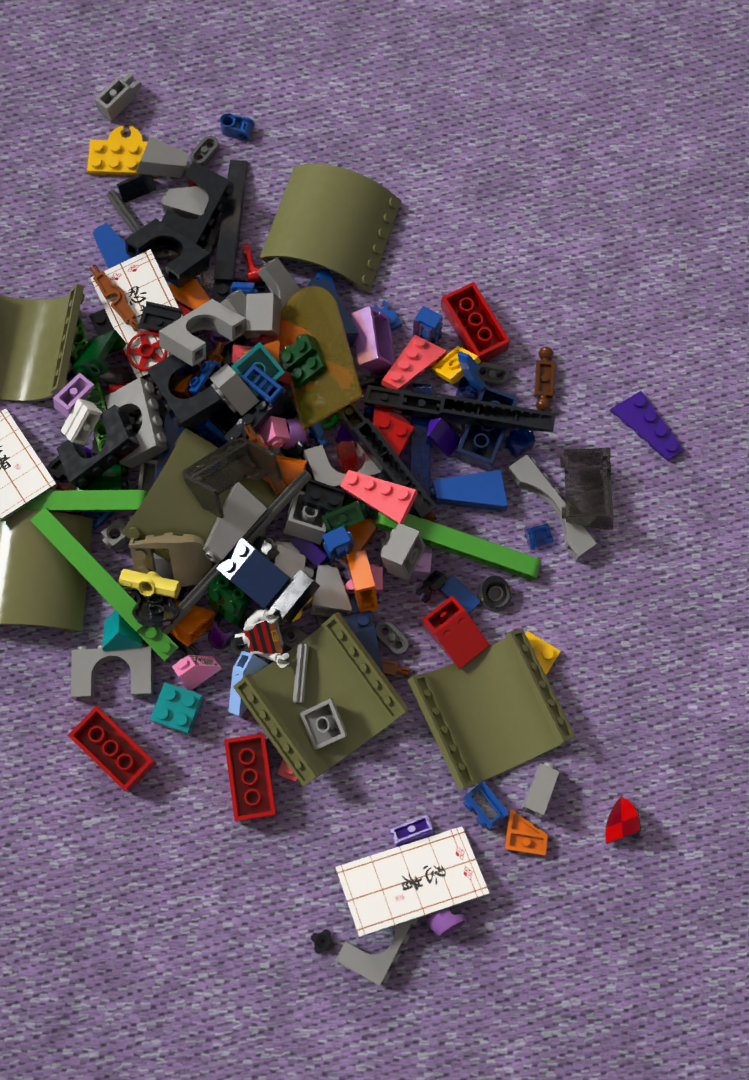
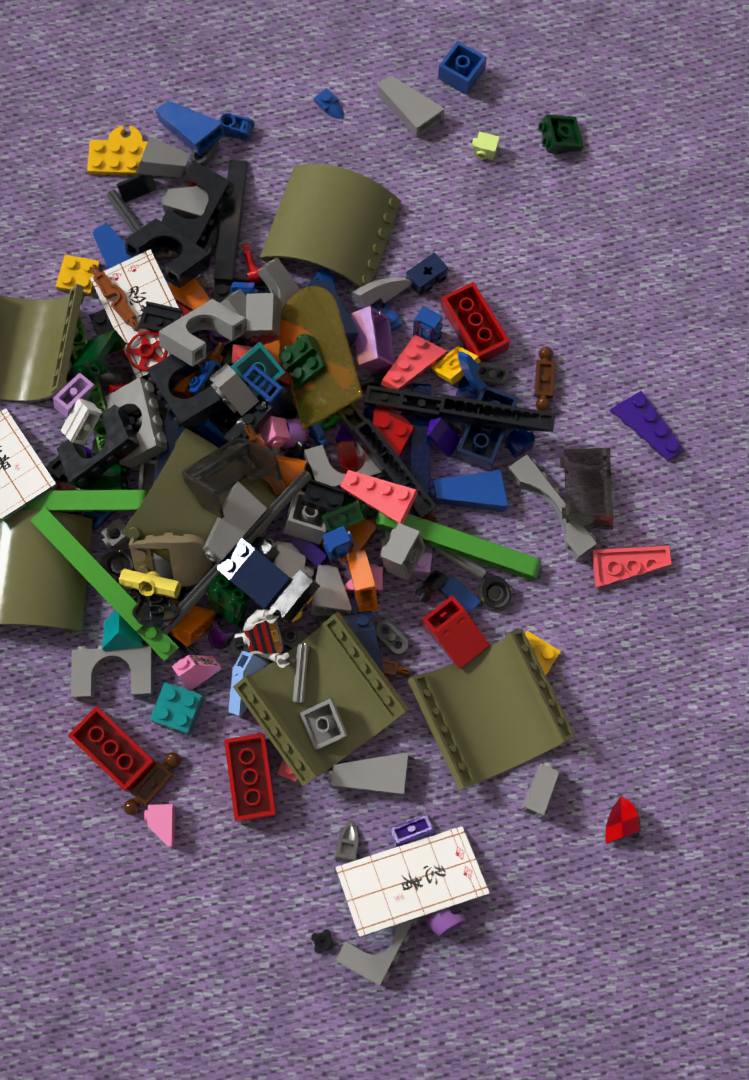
light grey hinge [95,74,142,121] -> none
blue window [463,781,509,830] -> none
orange wing [504,810,548,856] -> none
clear blue tile [524,523,553,550] -> none
none -> yellow plate [55,255,101,296]
none -> dark grey piece [100,550,135,584]
none -> reddish brown plate [124,752,181,815]
none -> bright pink slope [144,804,175,847]
none -> blue slope [155,100,226,156]
none -> blue plate [314,88,344,119]
none -> light grey slope [328,753,408,796]
none -> flat silver plate [335,821,359,862]
none -> light grey slope [353,277,413,307]
none -> light grey slope [378,76,444,137]
none -> dark blue brick [406,252,448,295]
none -> light grey axle [435,548,487,579]
none -> blue brick [438,41,487,94]
none -> yellowish green brick [471,131,499,161]
none -> dark green plate [538,114,584,154]
none -> coral wing [592,546,671,589]

